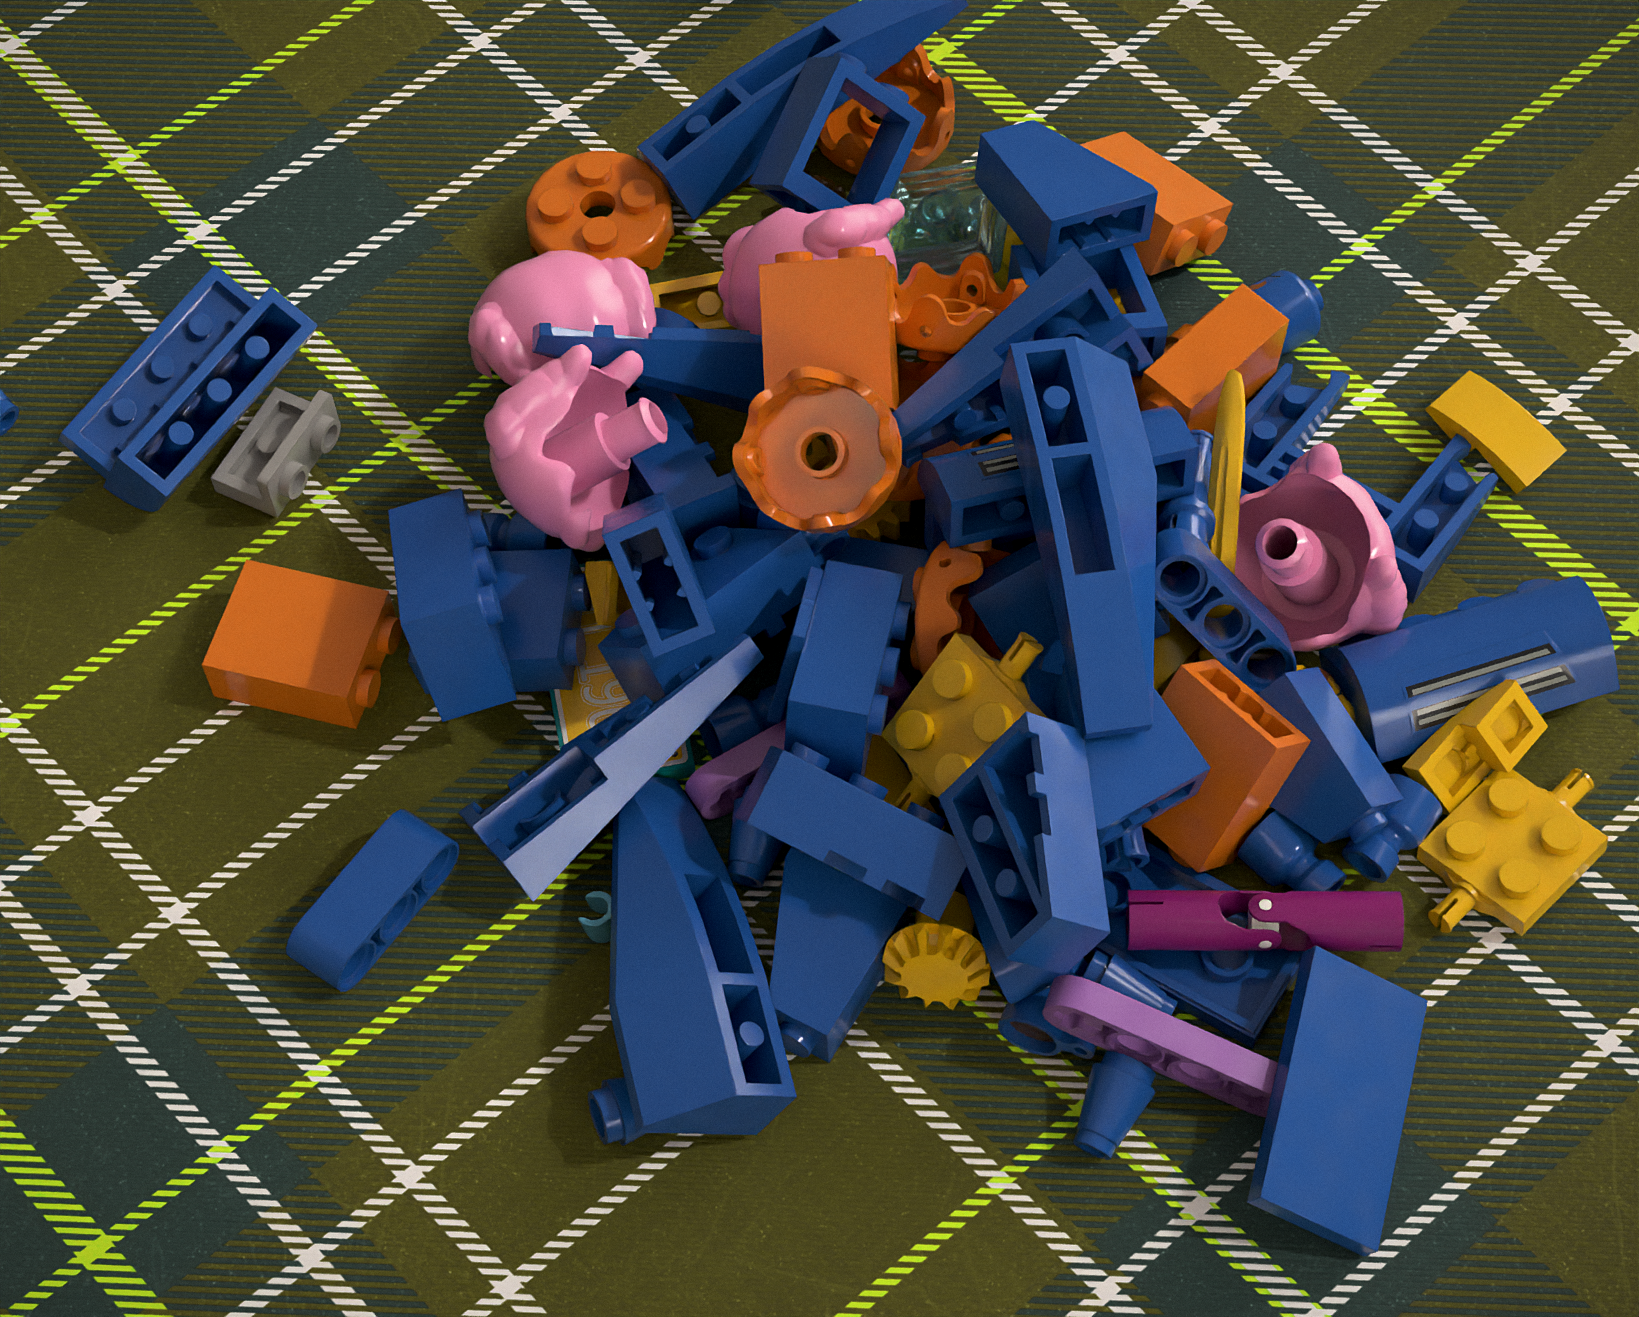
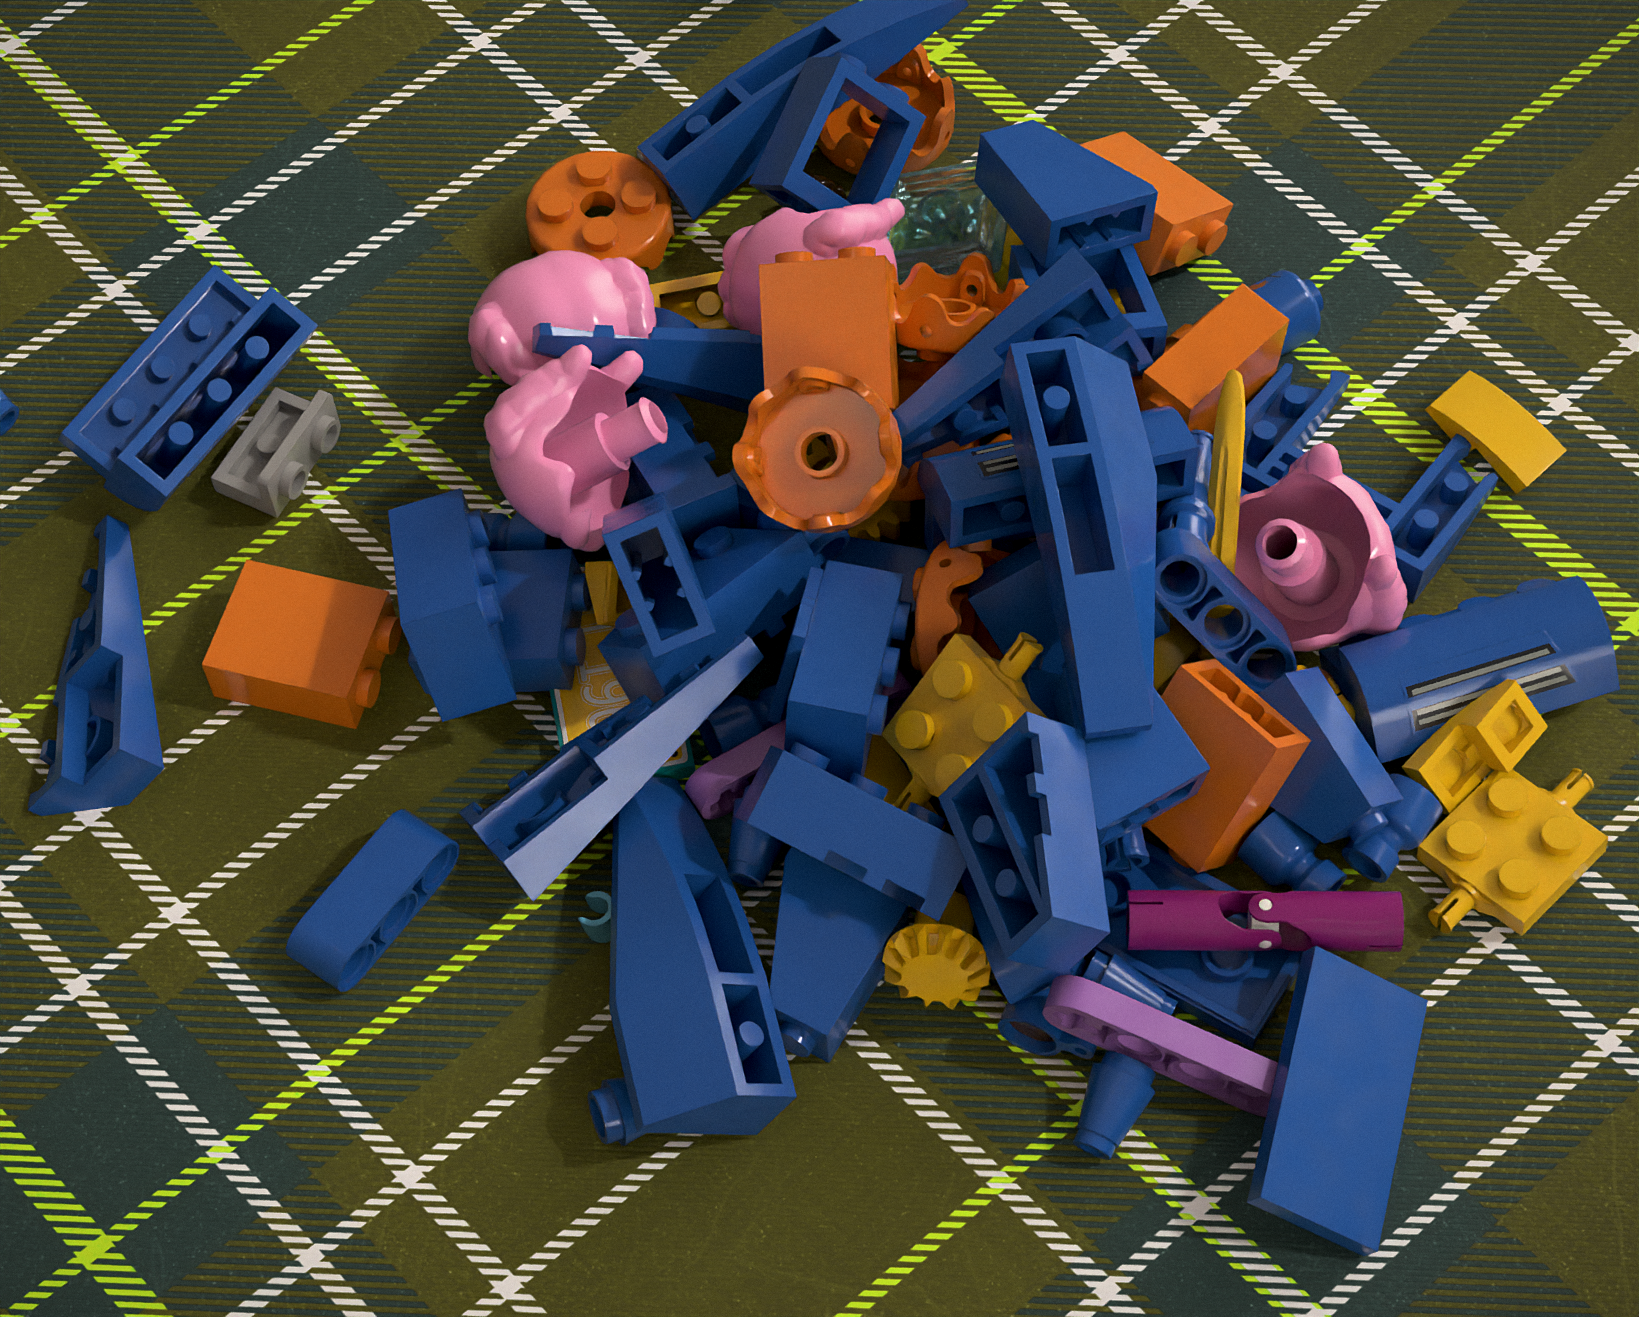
none -> blue wedge [28,515,164,816]

